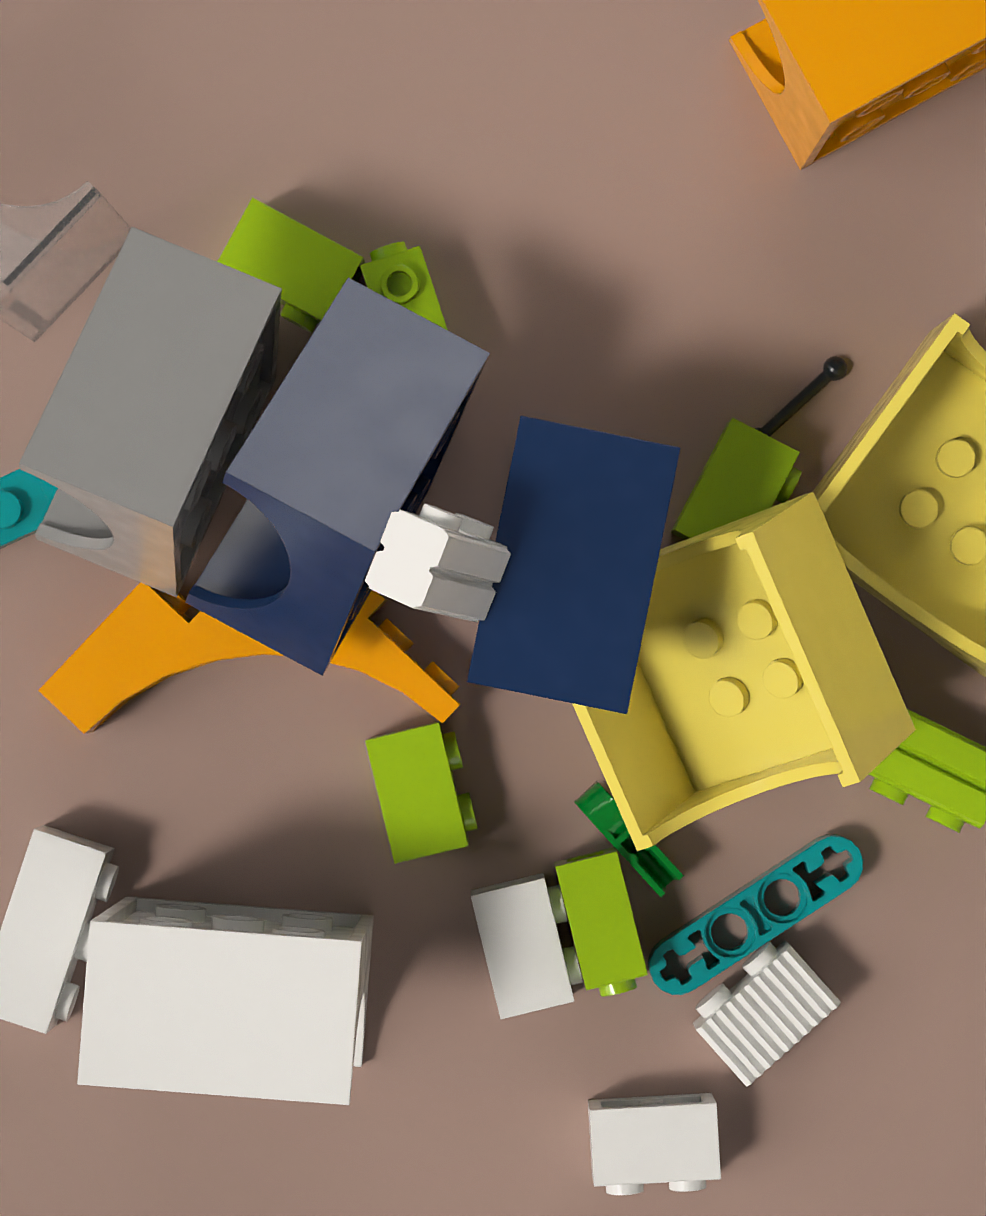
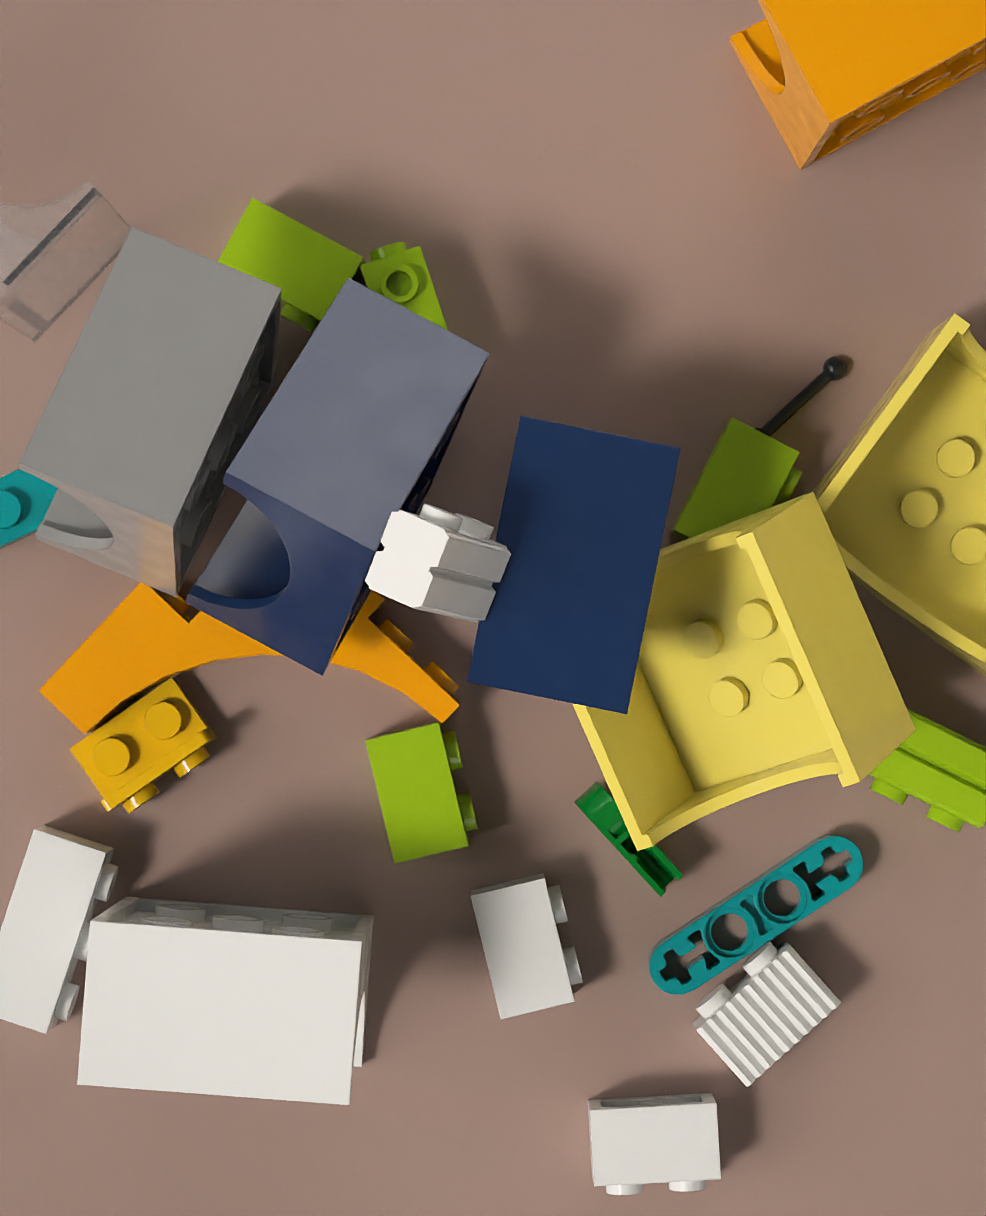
lime brick [554,847,648,997] -> none
none -> yellow bracket [70,677,217,814]

